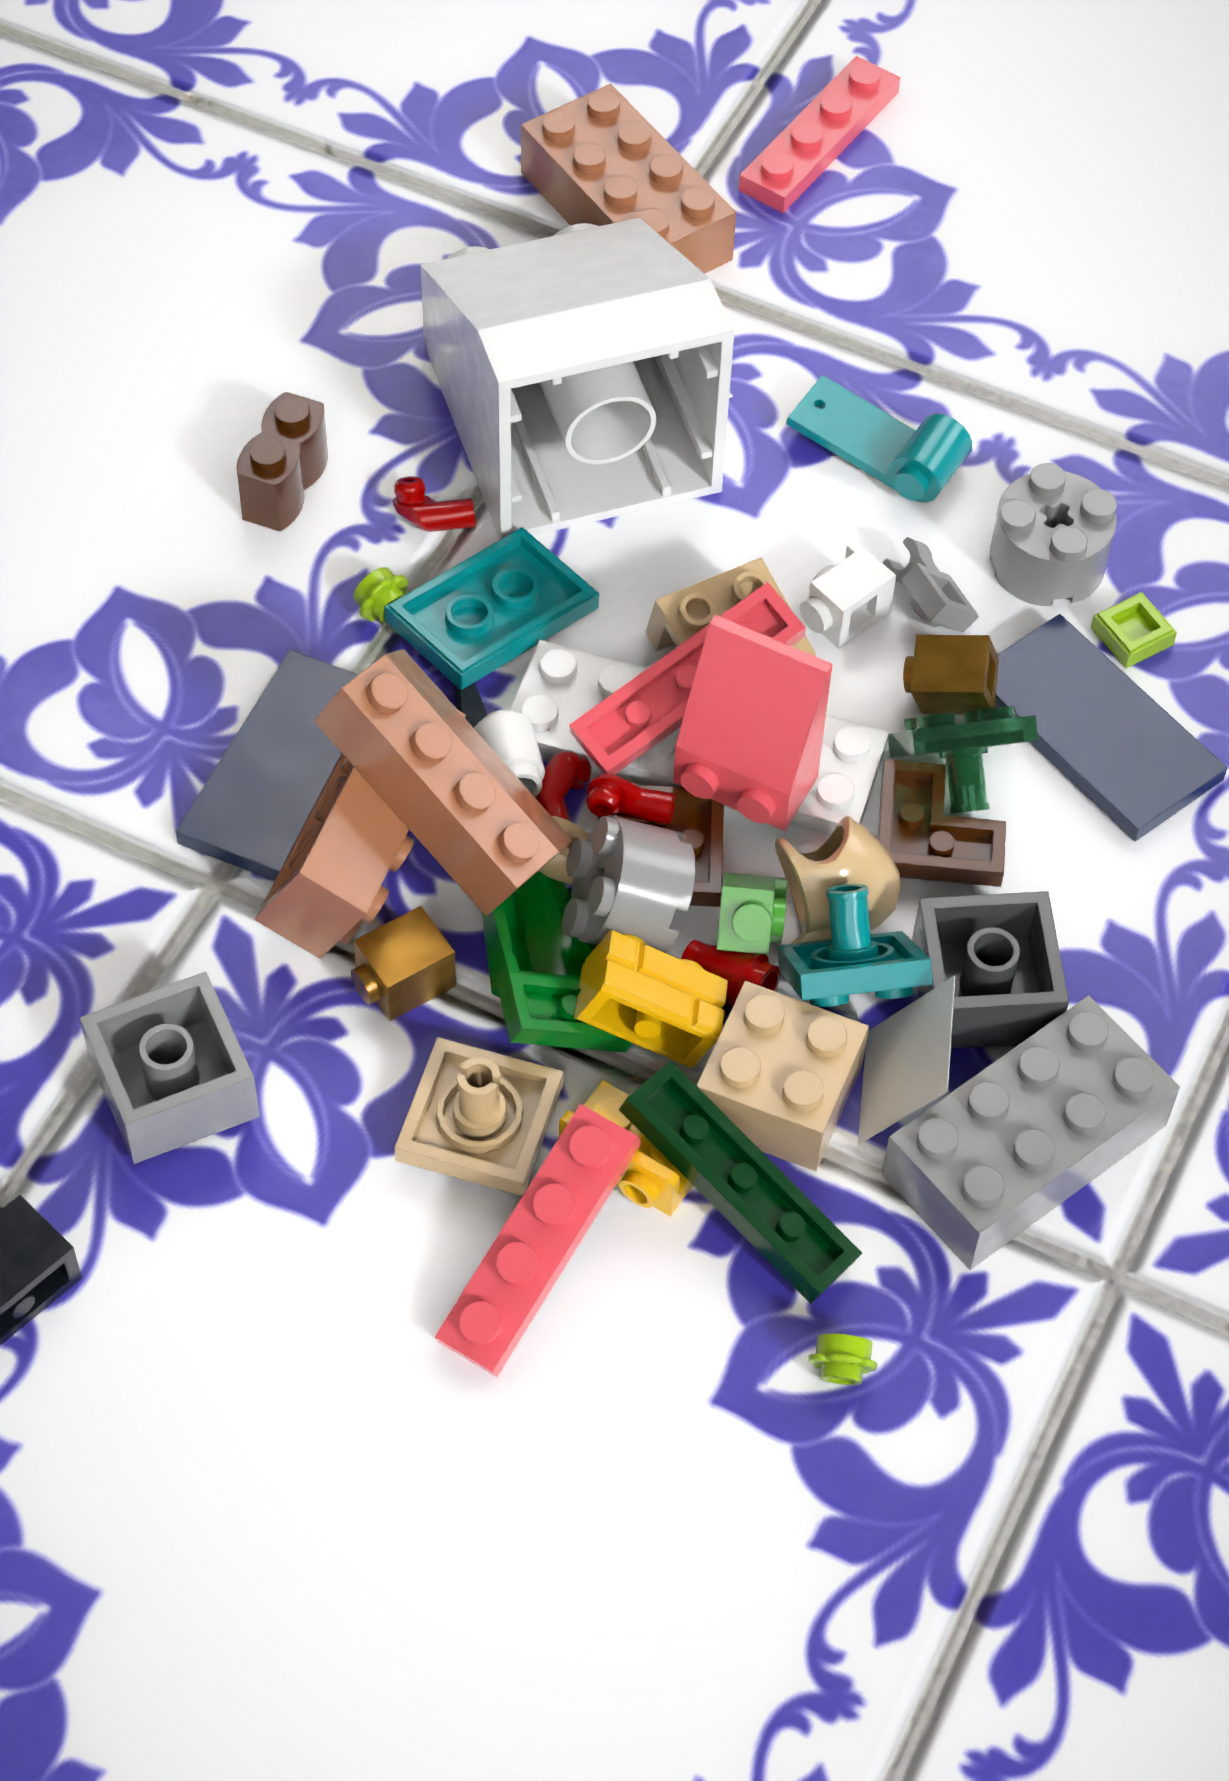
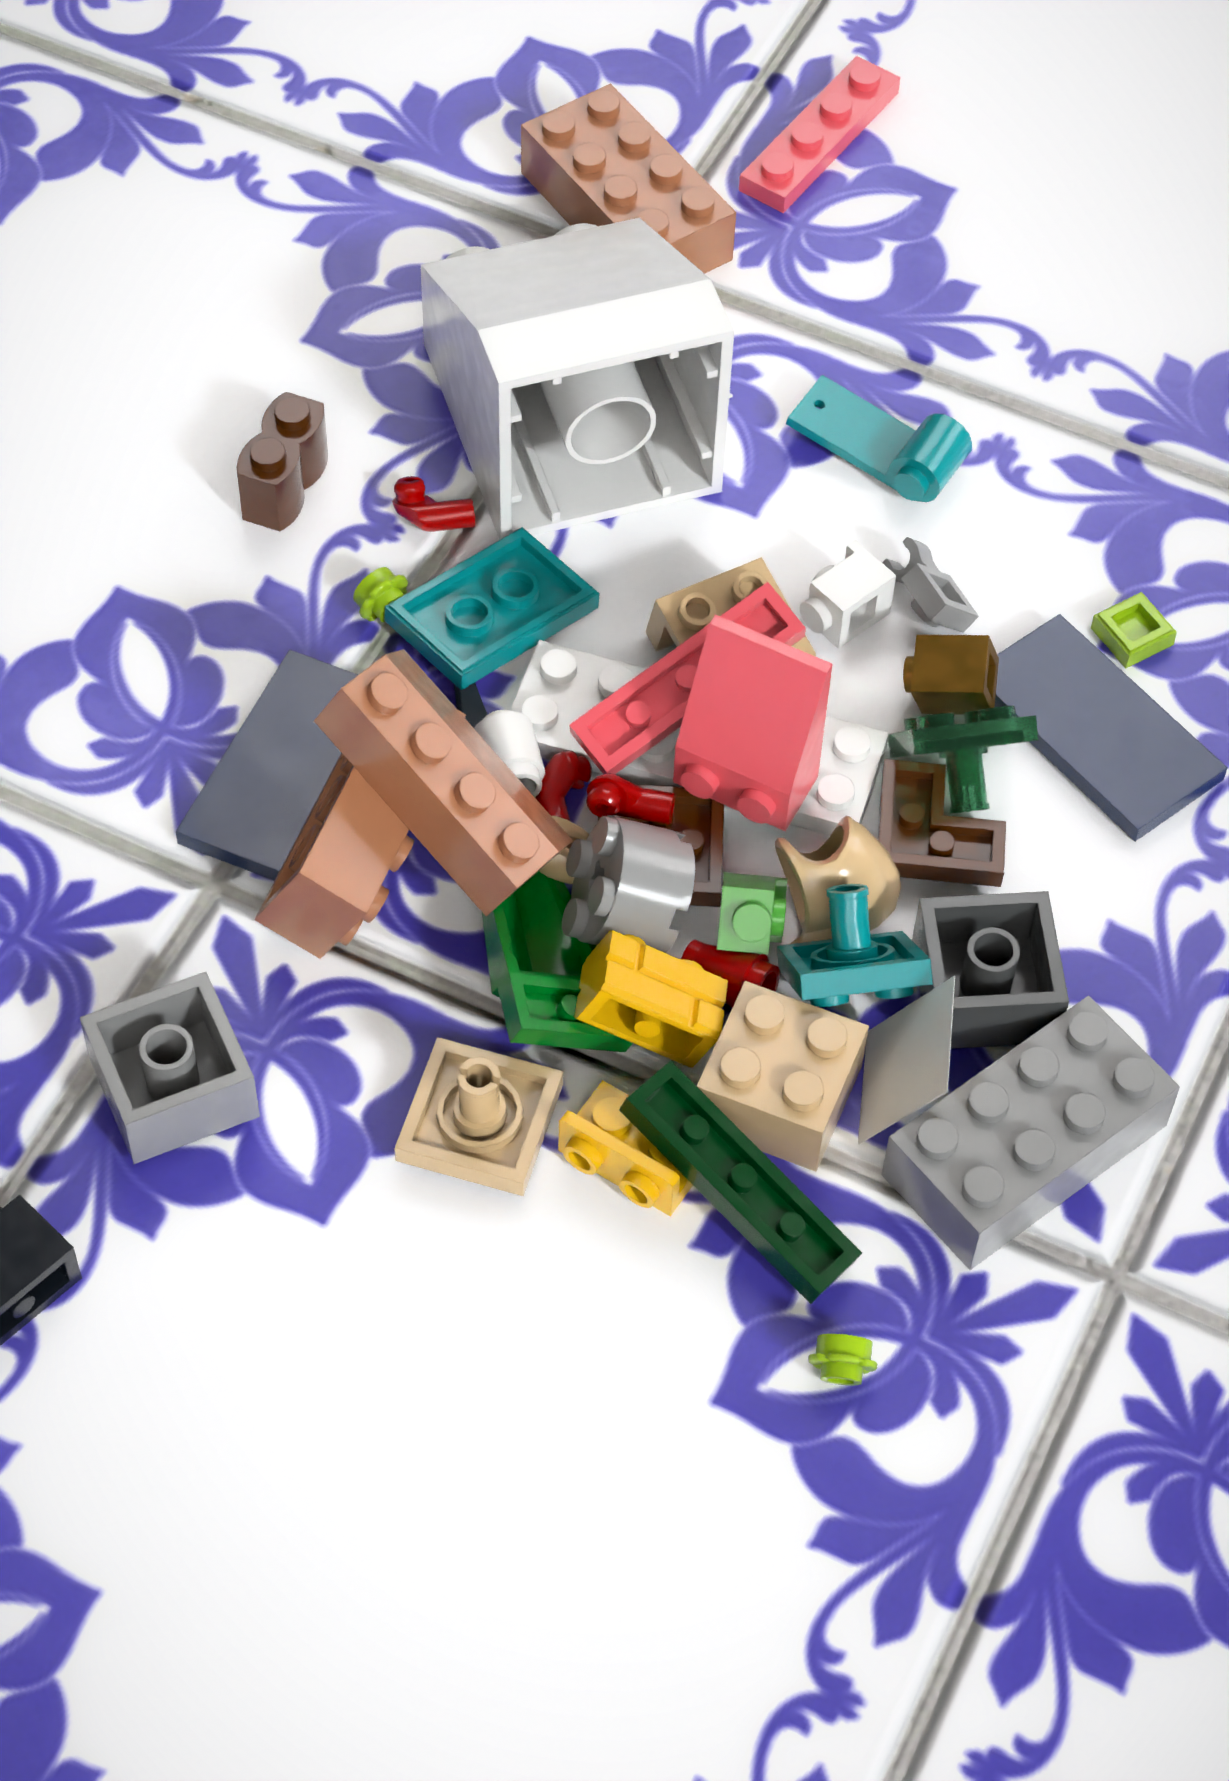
pearl gold brick [351,906,456,1021] -> none
coral plate [435,1104,641,1377] -> none
light grey brick [990,463,1117,606] -> none

